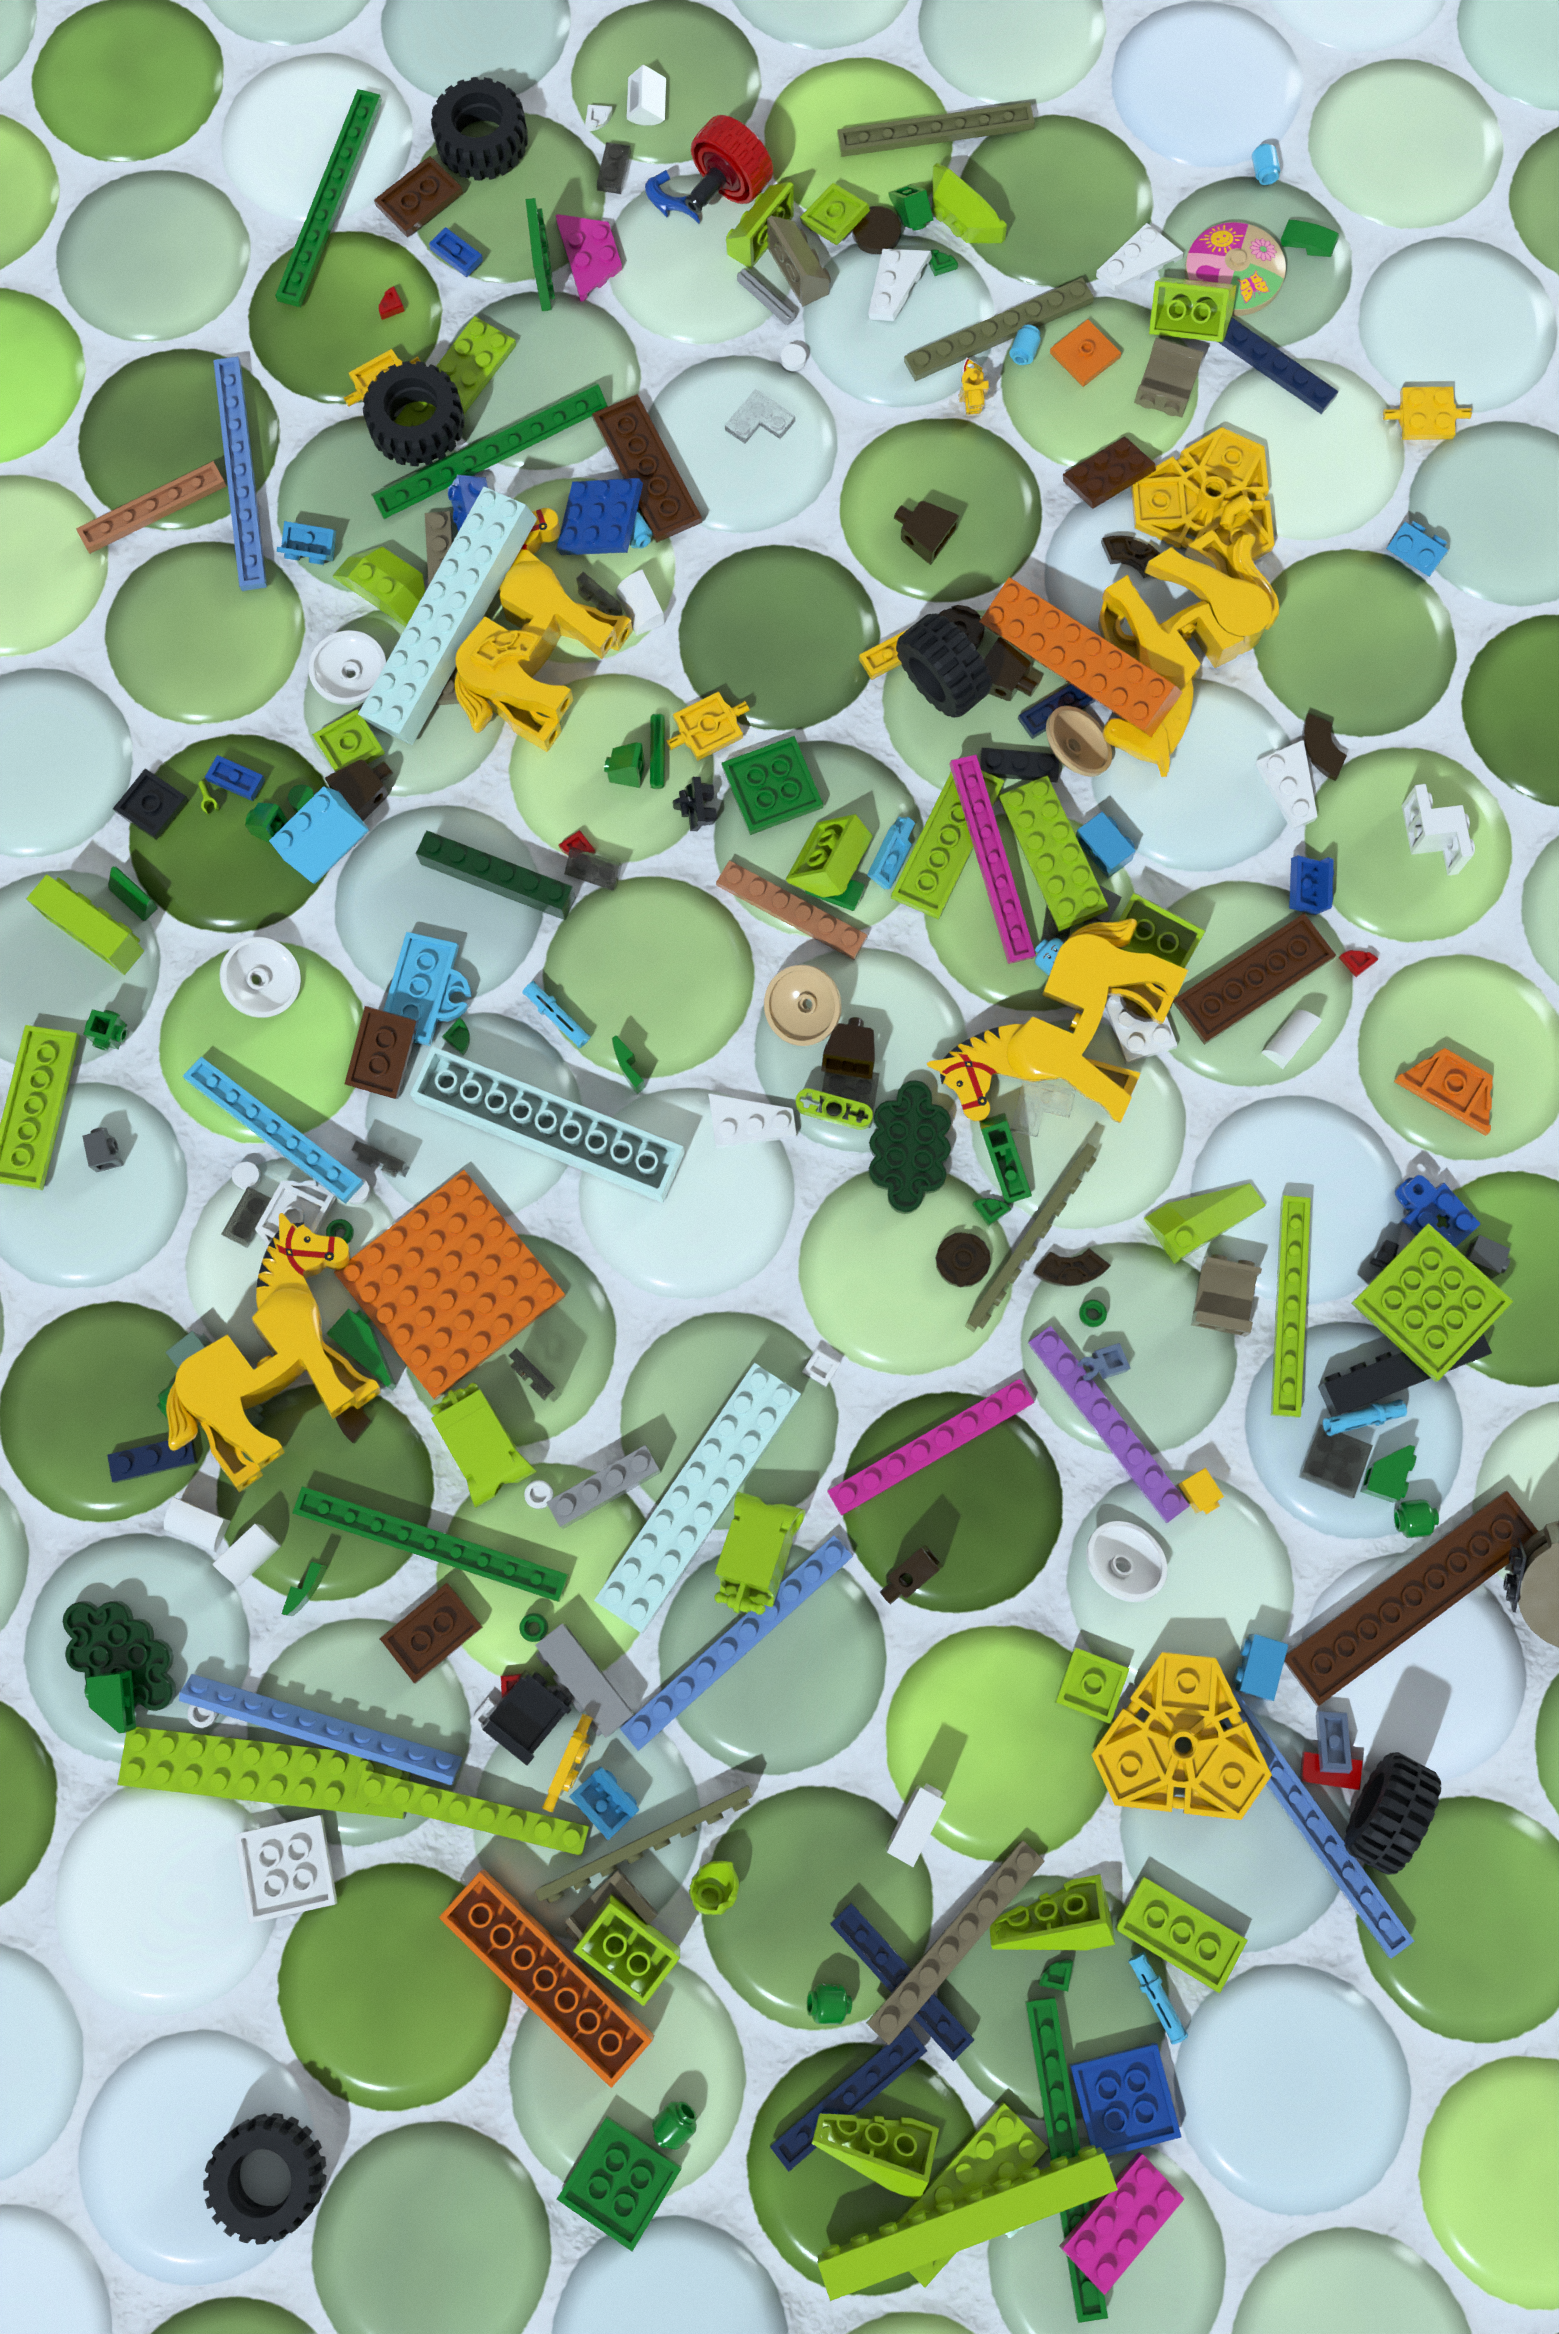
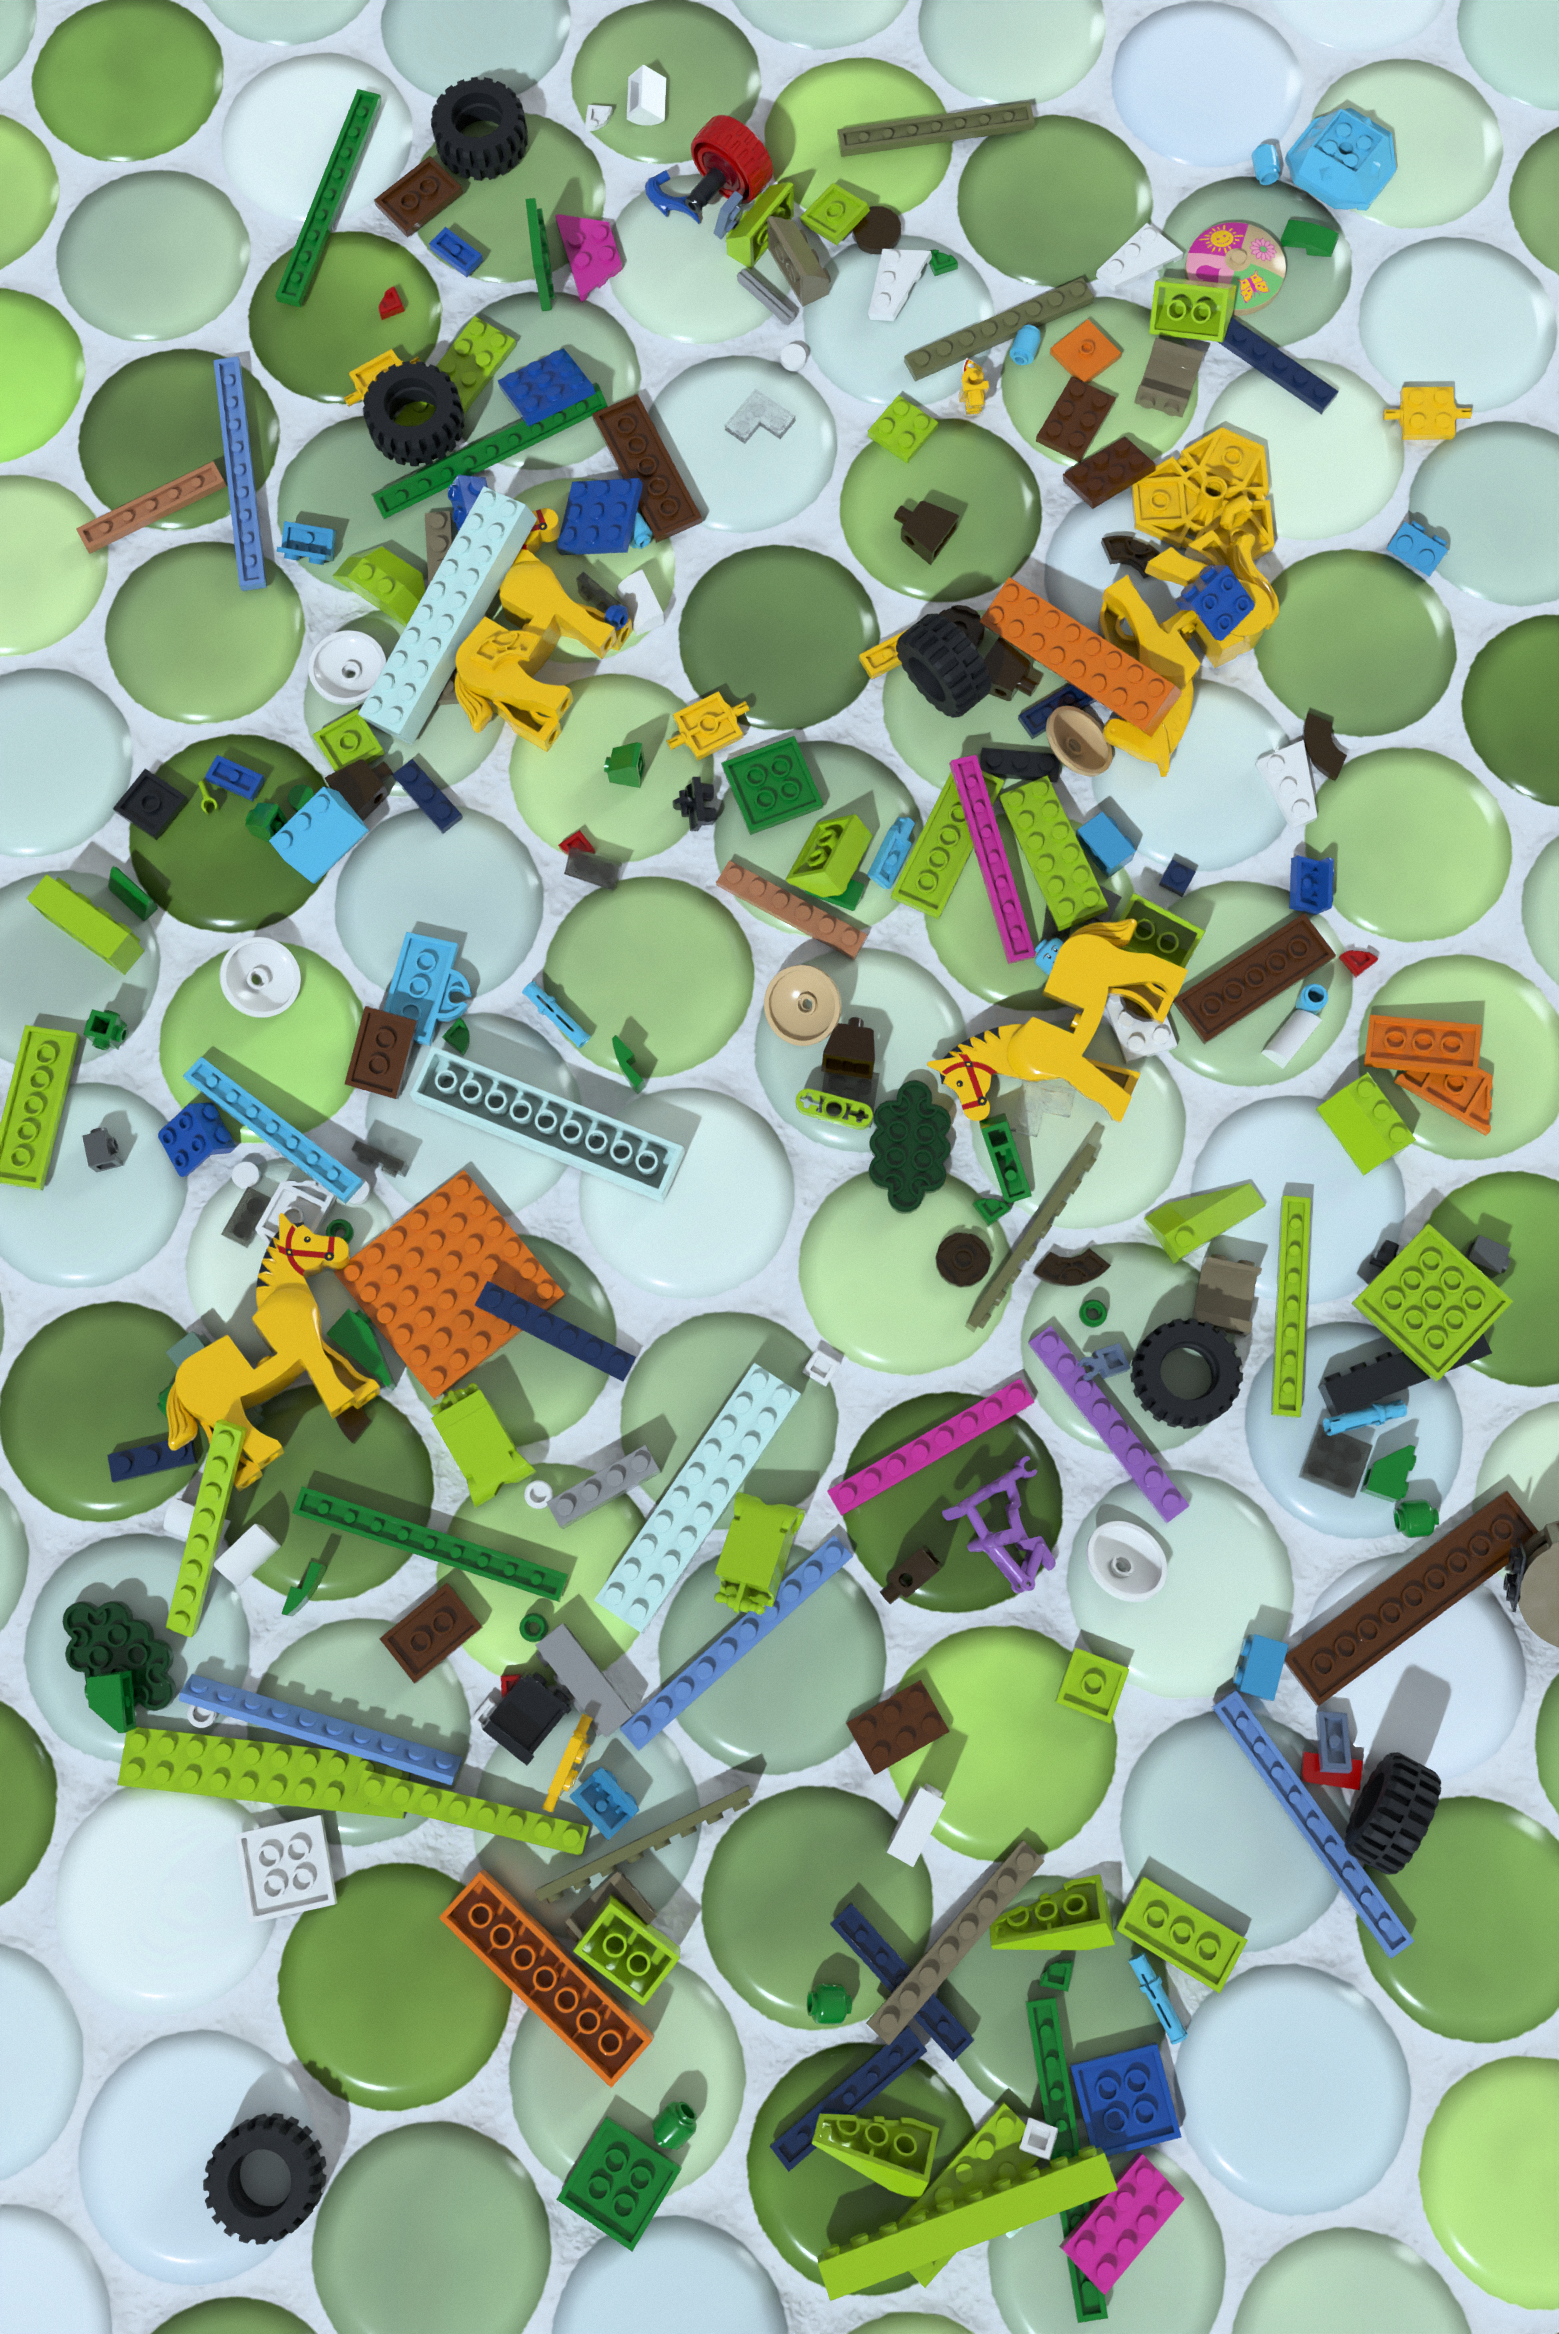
dark green brick [416,830,576,920] -> none
clear smoke plate [508,1348,562,1402] -> none
clear smoke plate [596,142,631,194] -> none
green axle [650,714,665,789] -> none
lime hair [689,1861,739,1915] -> none
white wing [709,1094,797,1148] -> none
green slope [888,184,933,231] -> none
lime wedge [932,163,1007,243] -> none
yellow plate [1091,1652,1272,1820] -> none
yellow brick [1177,1467,1224,1514] -> none
blue plate [1395,1175,1481,1248] -> none
white bracket [1401,784,1475,876] -> none
none -> blue bracket [158,1102,236,1177]
none -> lime plate [166,1419,247,1638]
none -> dark blue plate [392,759,463,834]
none -> dark blue plate [475,1281,636,1382]
none -> blue plate [497,348,596,427]
none -> blue plate [604,605,628,631]
none -> sand blue plate [713,191,743,239]
none -> reddish brown plate [846,1680,950,1775]
none -> lime plate [868,395,939,464]
none -> medium lavender piece [942,1456,1056,1593]
none -> white plate [1020,2118,1058,2161]
none -> reddish brown plate [1036,376,1116,463]
none -> black tyre [1130,1318,1243,1429]
none -> dark blue plate [1159,860,1196,897]
none -> blue bracket [1175,565,1255,641]
none -> medium azure piece [1285,108,1396,211]
none -> medium azure brick [1295,984,1328,1015]
none -> lime slope [1316,1073,1416,1176]
none -> orange plate [1364,1015,1482,1077]

